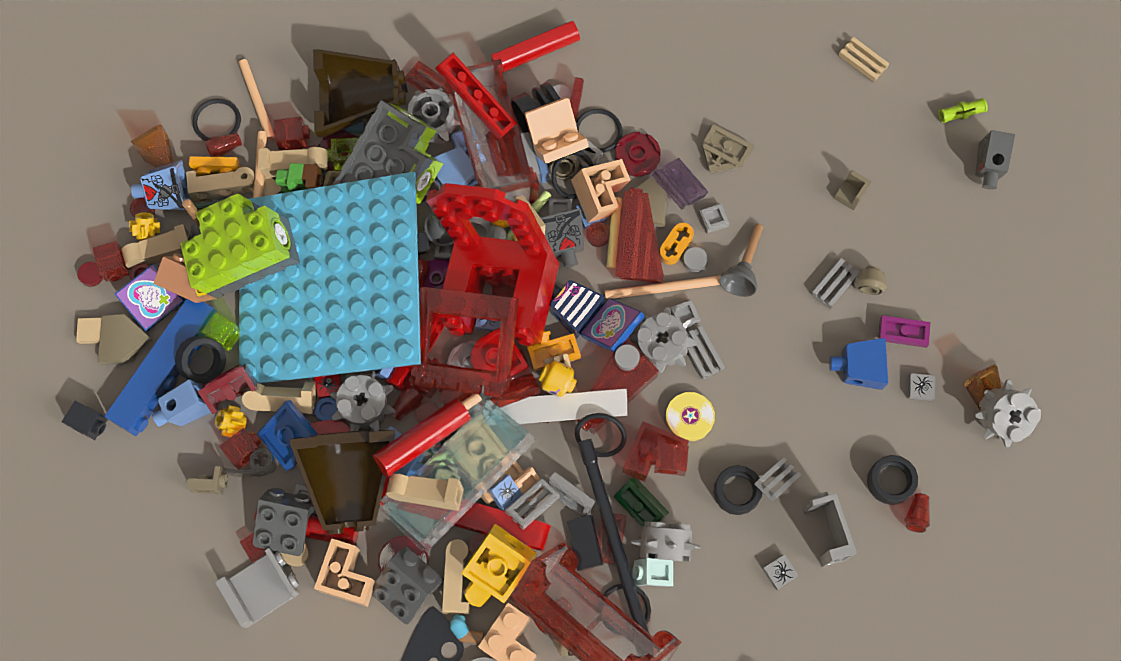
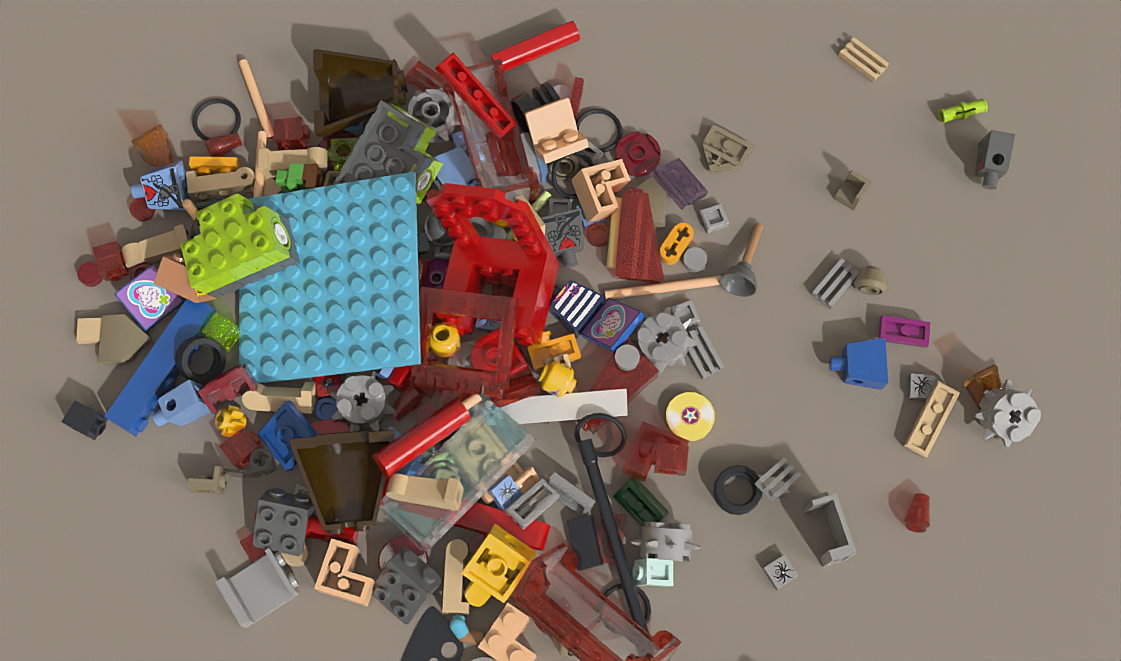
yellow gear [129,212,160,241] -> none
black tyre [867,455,918,505] -> none
none -> yellow head [427,322,461,357]
none -> tan tile [903,381,960,458]

